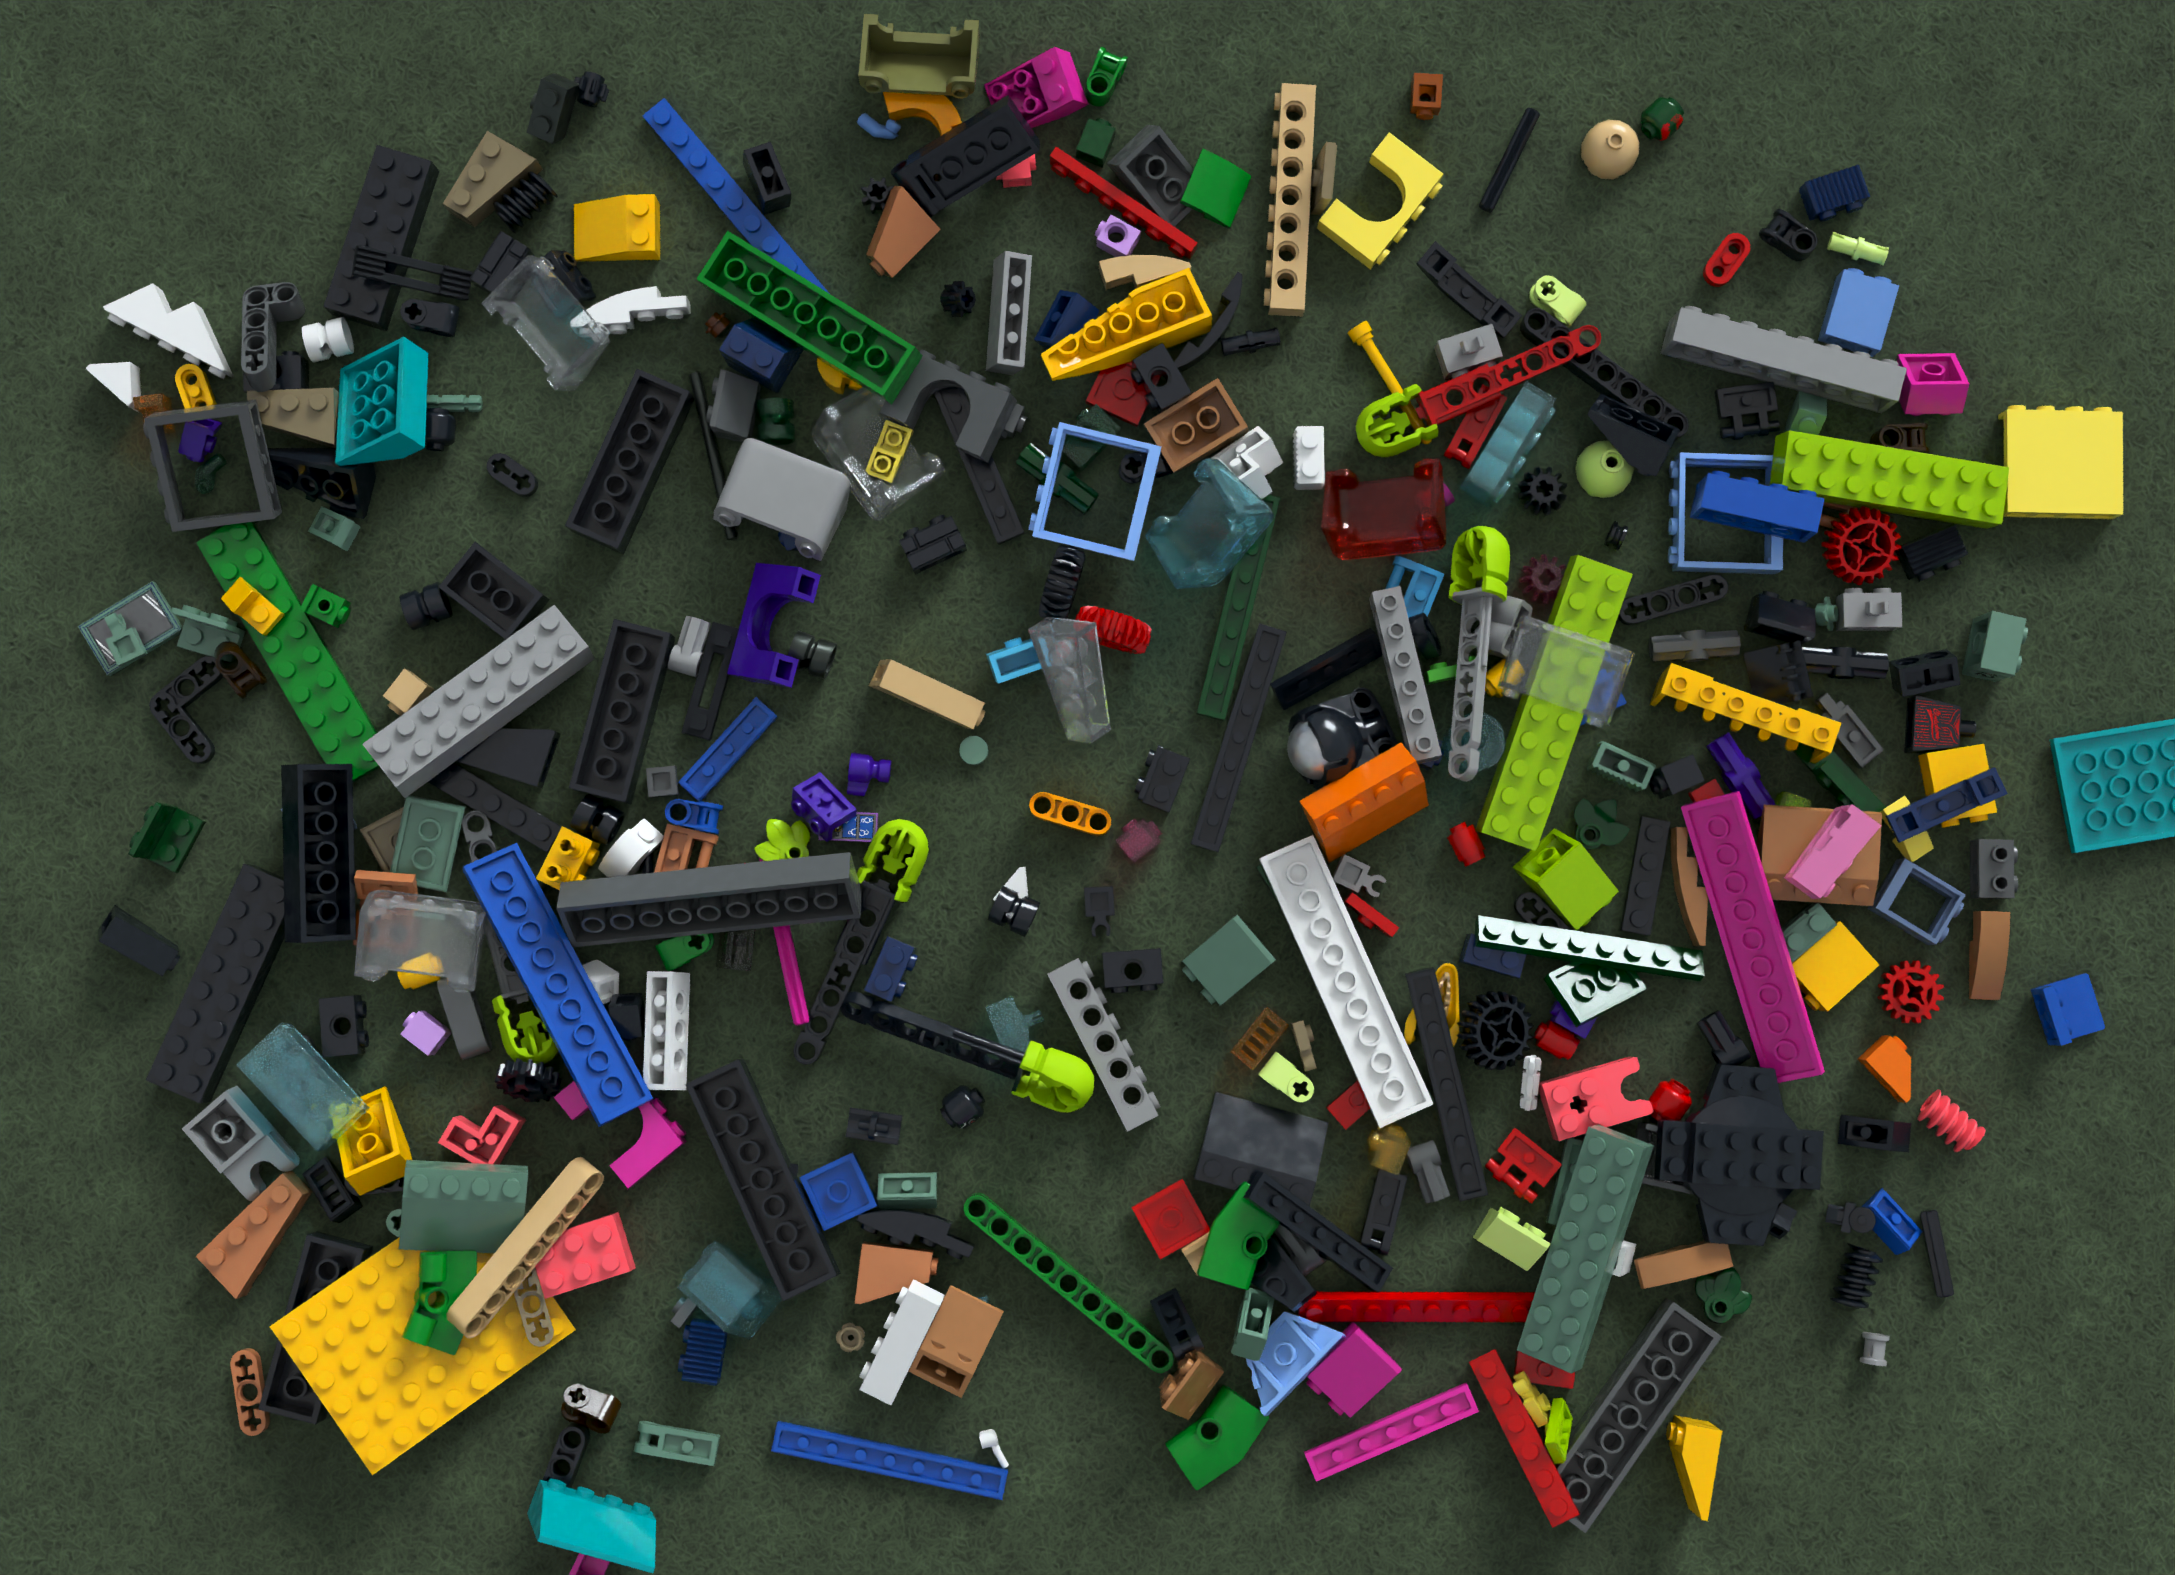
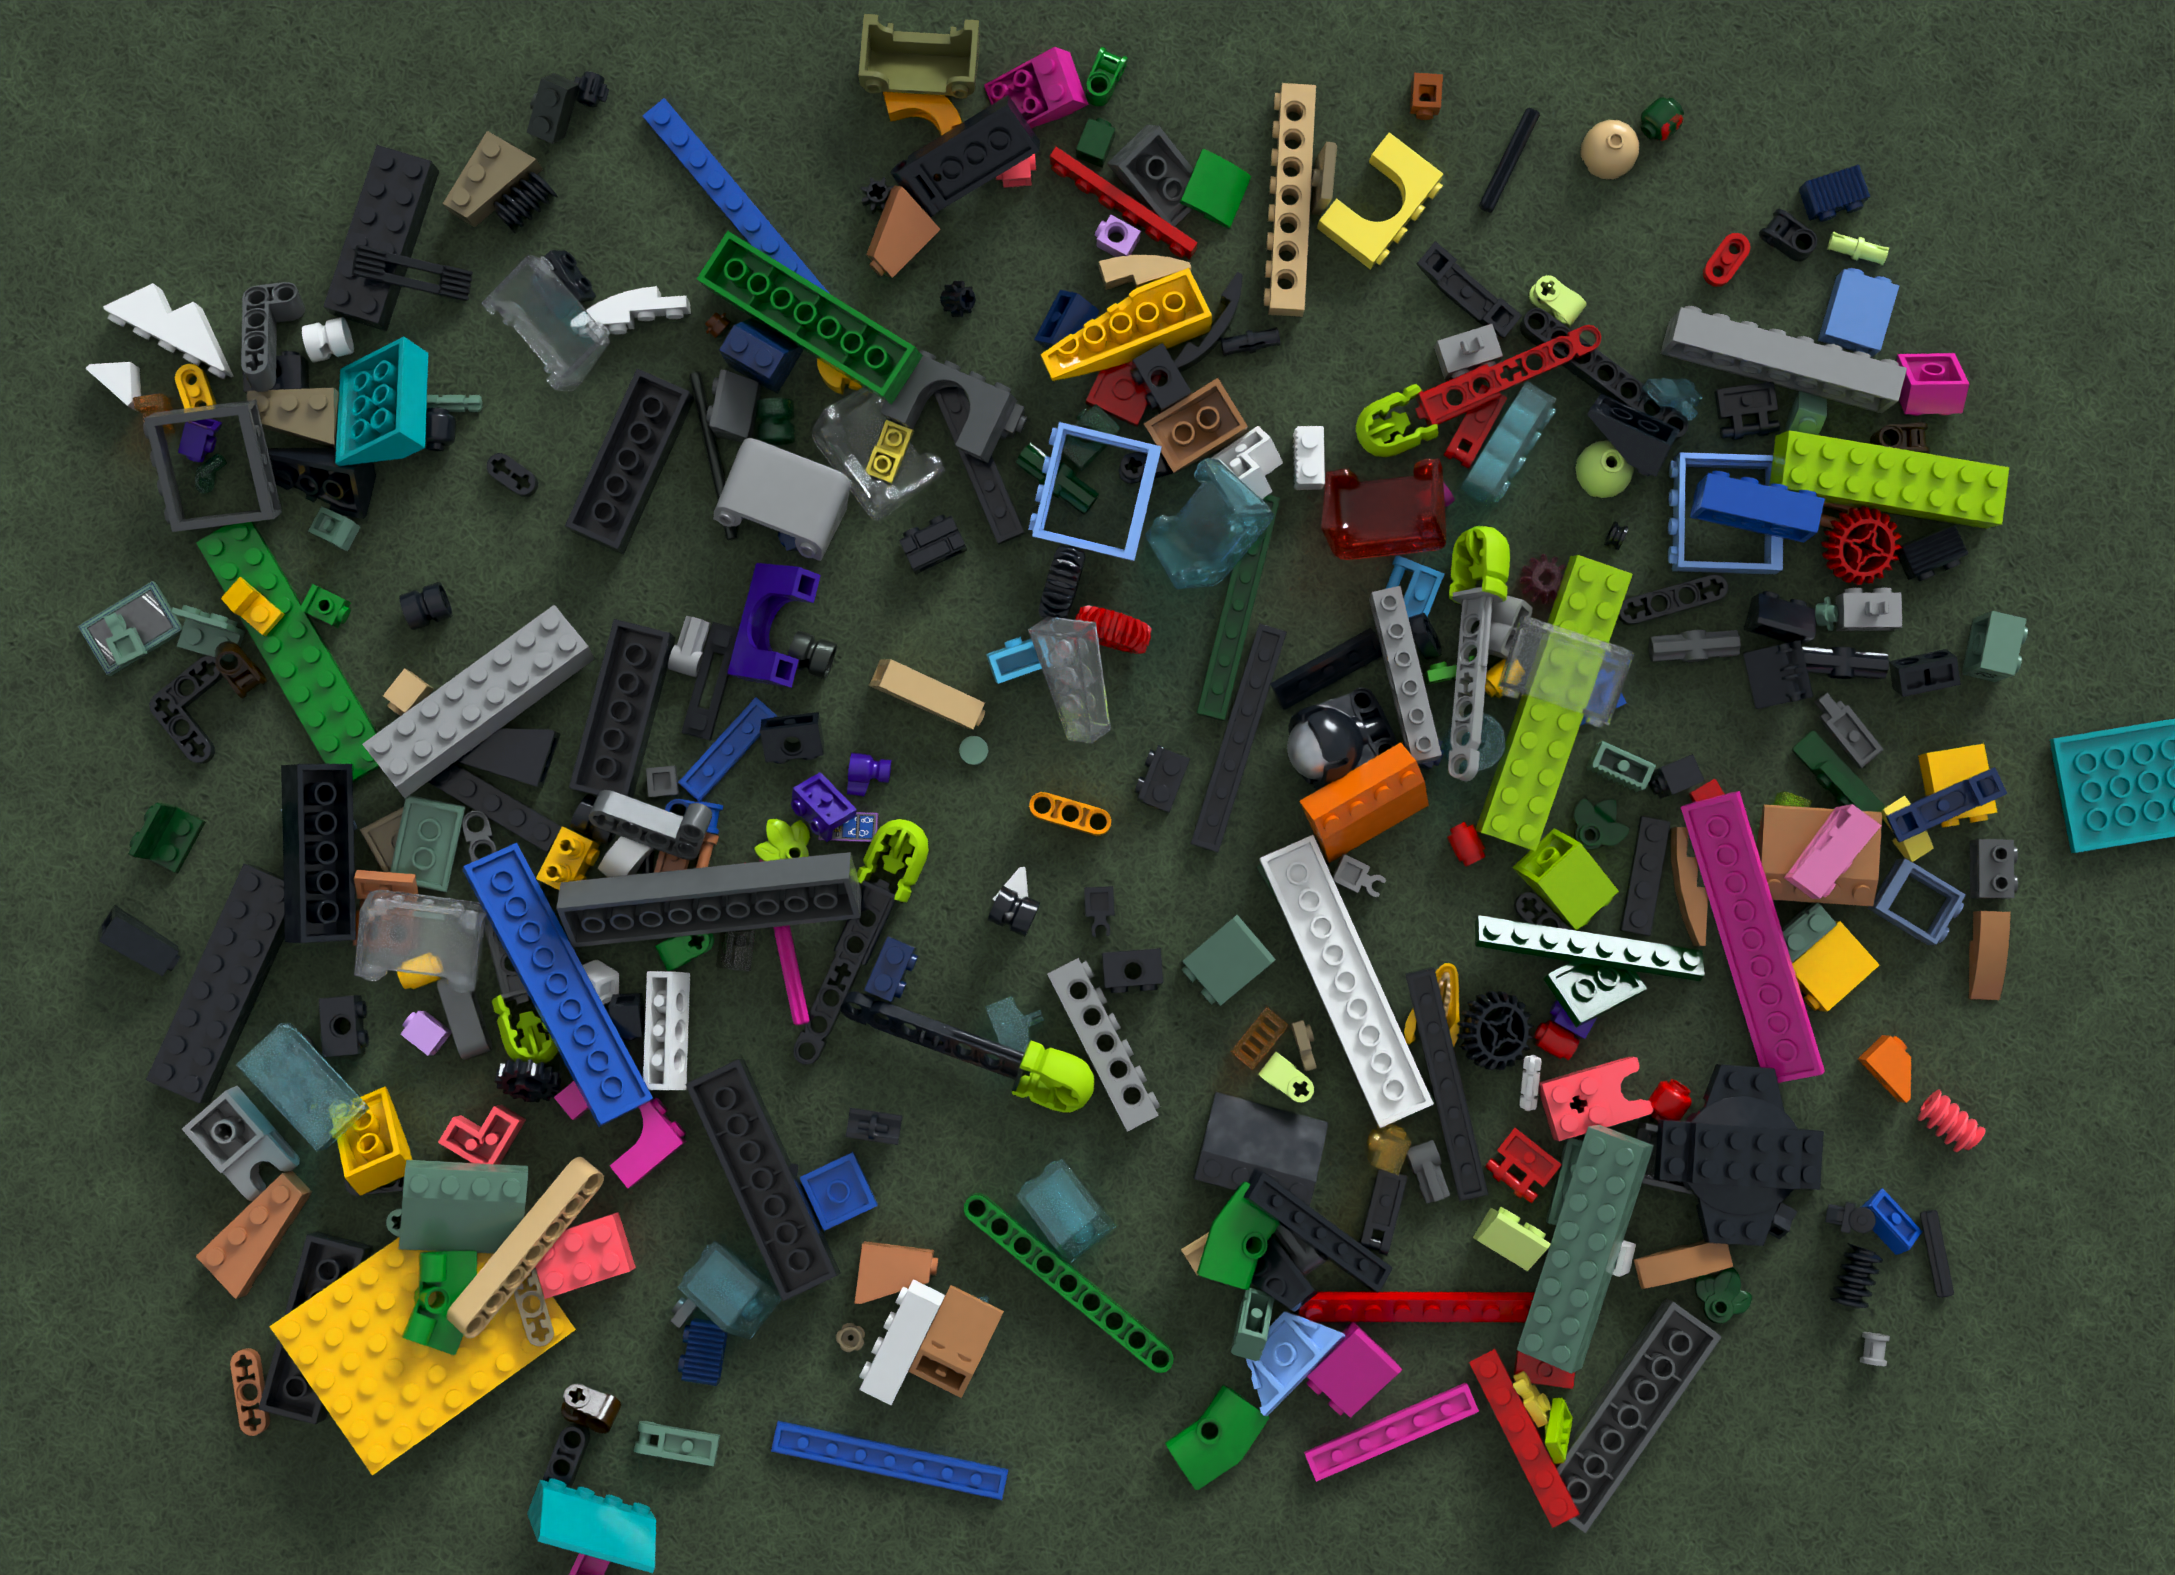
black slope [303,1156,363,1223] -> none
black piece [400,299,460,337] -> none
black brick [439,542,550,640] -> none
black brick [470,231,534,303] -> none
yellow slope [574,194,660,261] -> none
black brick [743,142,791,215] -> none
black slope [856,1209,975,1260] -> none
medium blue arm [857,113,901,140] -> none
sand green slope [877,1172,937,1209] -> none
black head [940,1085,985,1129] -> none
white hand [979,1429,1009,1468] -> none
light grey brick [986,251,1032,375] -> none
clear pink brick [1116,818,1162,864] -> none
red plate [1131,1178,1210,1259] -> none
black plate [1150,1288,1205,1362] -> none
medium nougat slope [1159,1350,1224,1420] -> none
red plate [1326,1080,1370,1130] -> none
red plate [1343,892,1399,938] -> none
yellow piece [1348,321,1432,444] -> none
dark blue brick [1459,933,1527,978] -> none
black gear [1518,466,1567,516] -> none
yellow window [1650,663,1841,764] -> none
yellow slope [1666,1415,1722,1521] -> none
black piece [1696,1010,1751,1066] -> none
dark purple piece [1706,732,1776,819] -> none
black slope [1838,1115,1911,1153] -> none
red gear [1877,961,1944,1024] -> none
black torso [1904,696,1976,753] -> none
light yellow panel [1998,405,2123,519] -> none
blue bracket [2030,973,2105,1046] -> none
none -> dark grey beam [589,790,712,860]
none -> black brick [760,712,824,764]
none -> clear light blue slope [1016,1158,1116,1262]
none -> clear light blue plate [1643,378,1703,420]

